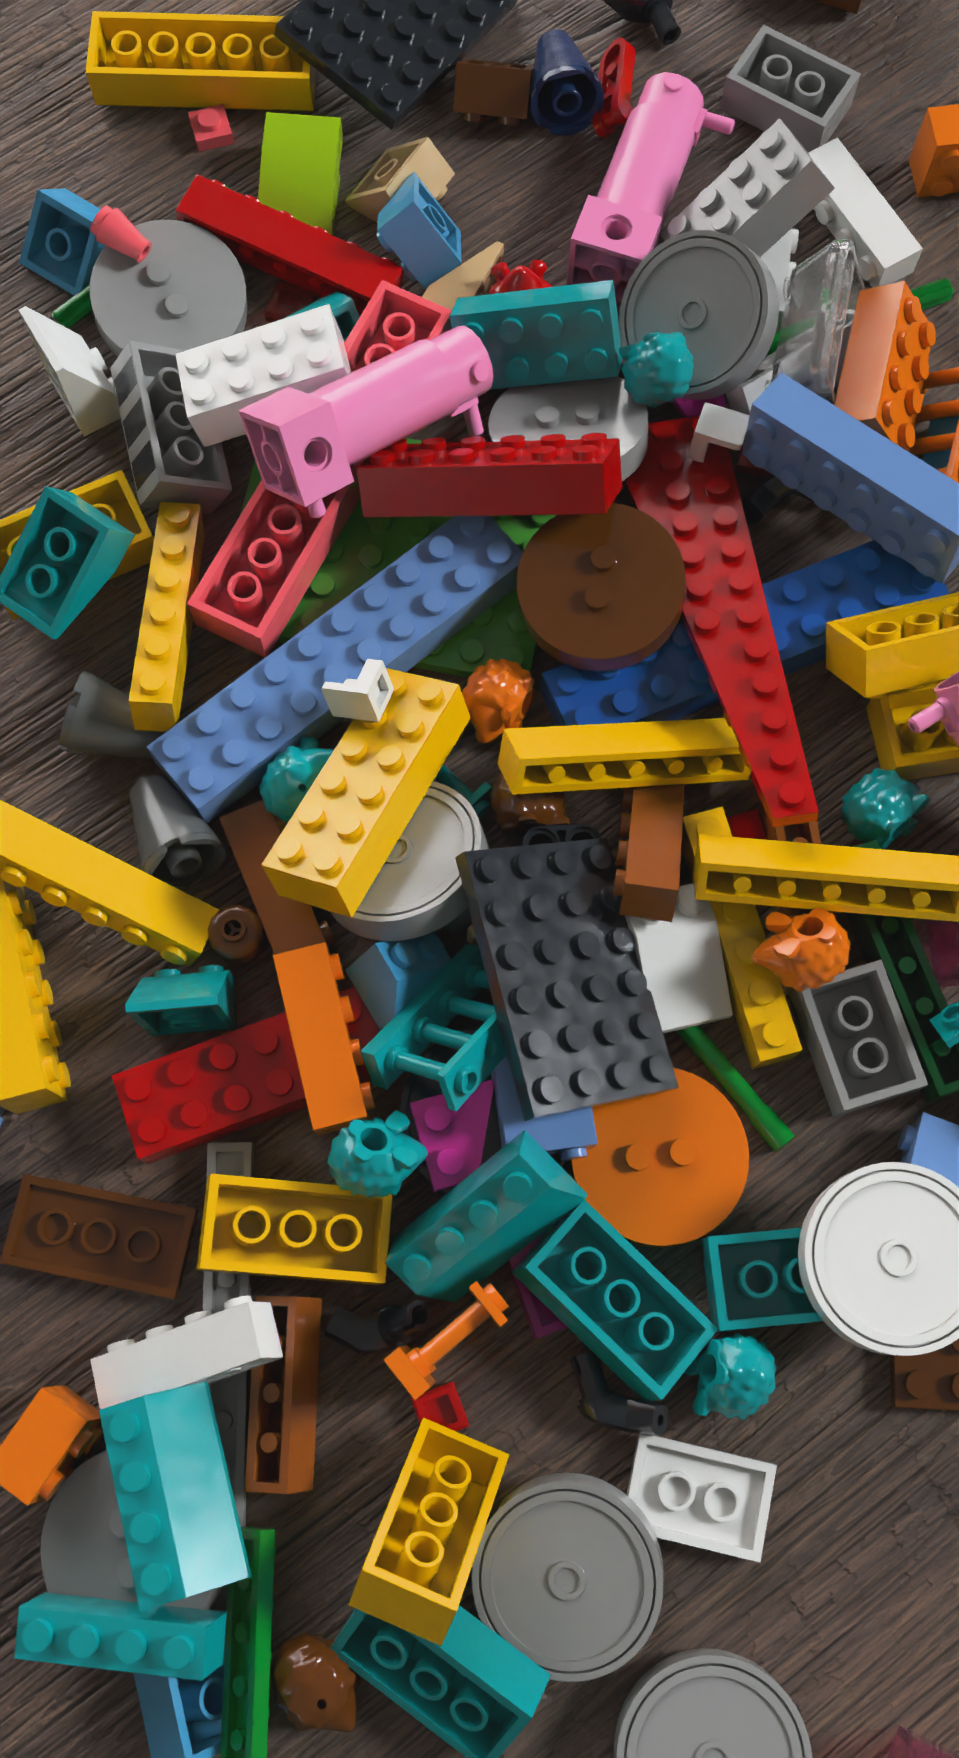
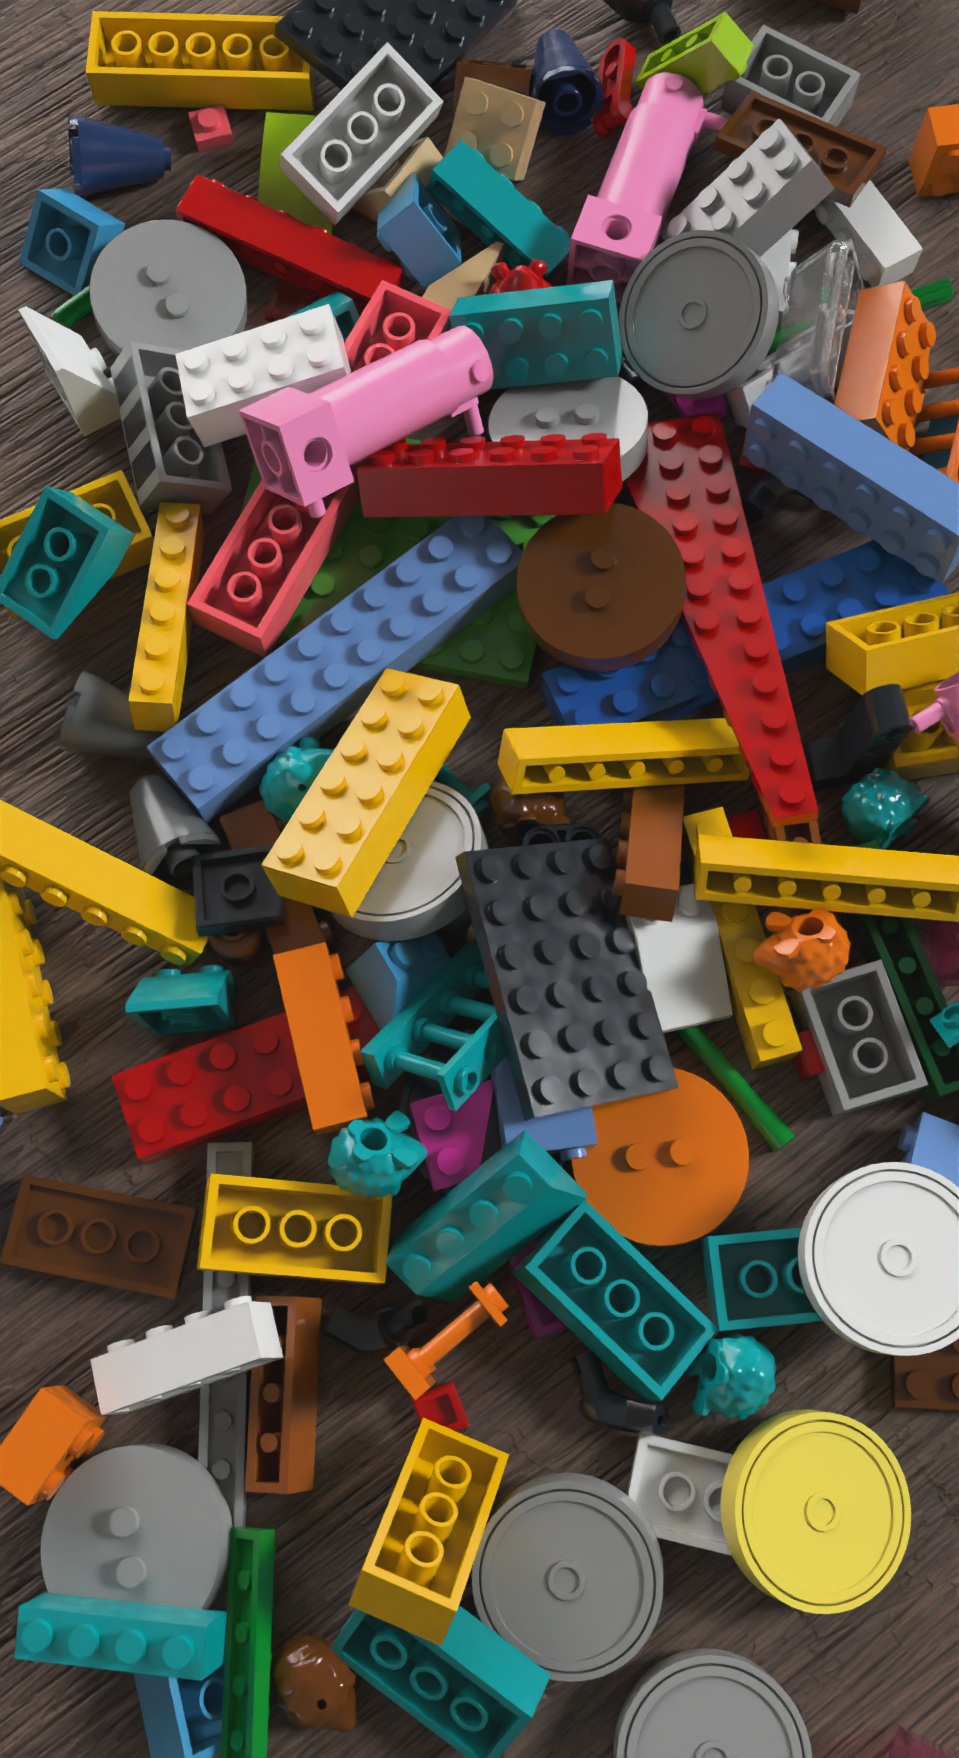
coral cone [90,205,152,263] -> none
teal slope [99,1382,252,1612] -> none
white panel [321,659,394,722] -> none
orange animal [462,659,536,743] -> none
teal animal [619,332,694,408] -> none
white panel [688,402,750,463] -> none
none -> dark blue cone [68,115,171,196]
none -> black tile [192,844,286,937]
none -> white brick [279,42,444,226]
none -> teal brick [427,139,571,283]
none -> tan brick [444,77,546,180]
none -> lime brick [635,12,754,95]
none -> reddish brown plate [714,91,887,208]
none -> light yellow brick [721,1409,911,1614]
none -> red tile [792,1029,825,1082]
none -> black beam [802,684,913,791]

